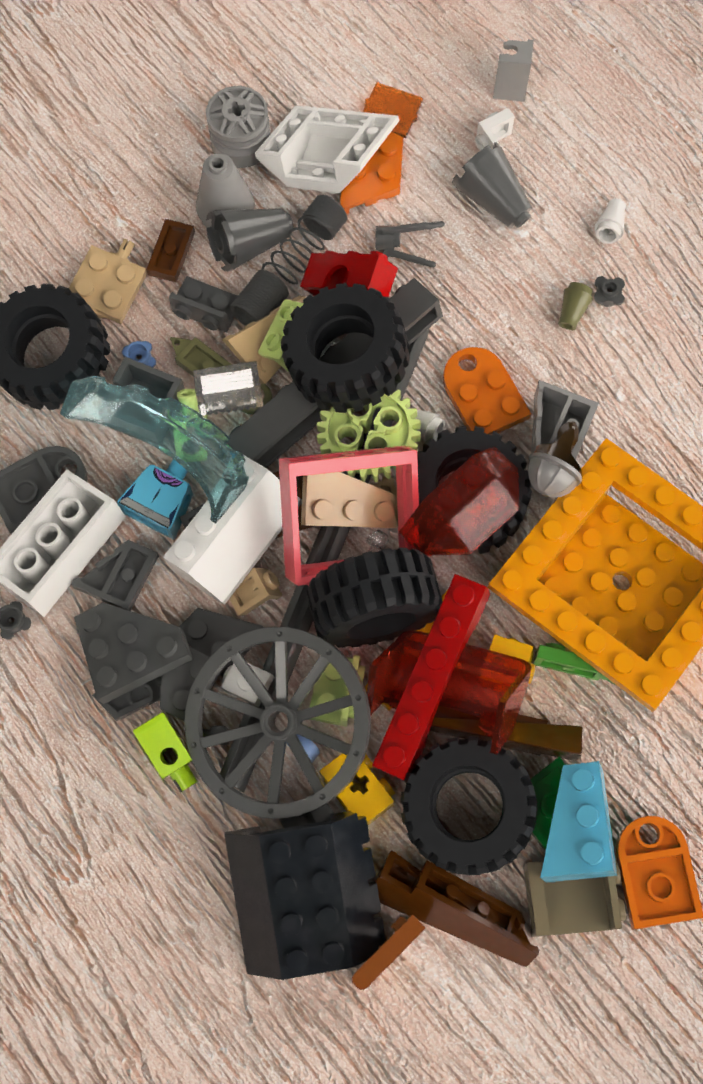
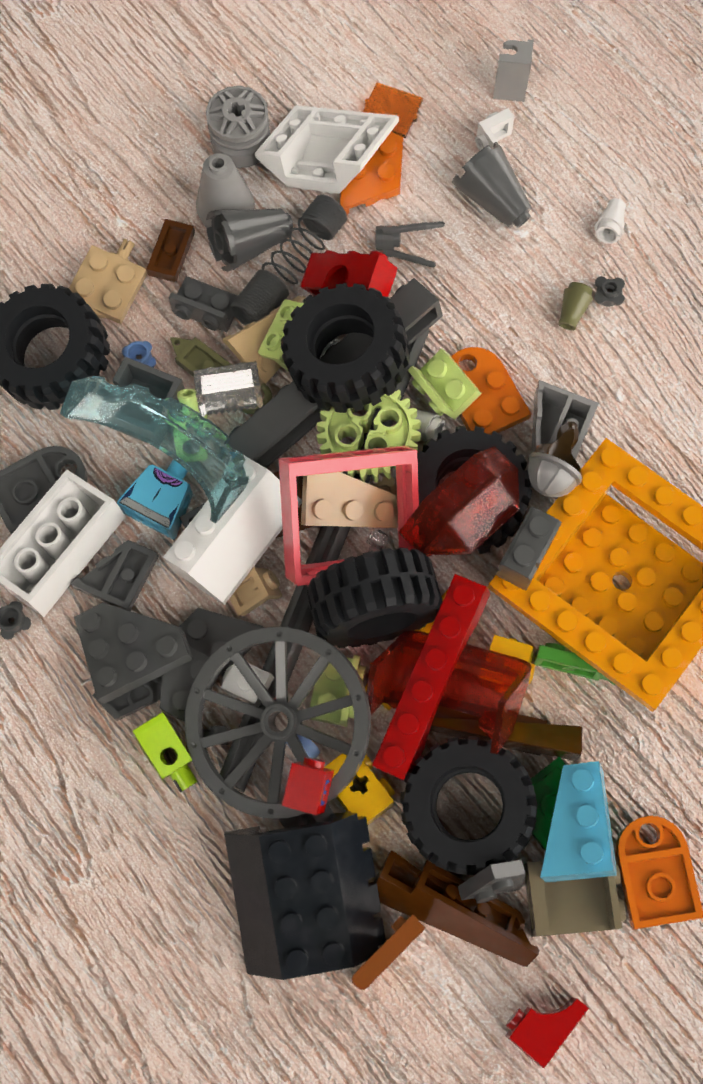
none -> red brick [282,757,334,815]
none -> yellowish green bracket [408,348,482,419]
none -> dark grey wing [457,860,526,903]
none -> dark grey brick [496,507,562,590]
none -> red arch [505,998,589,1068]

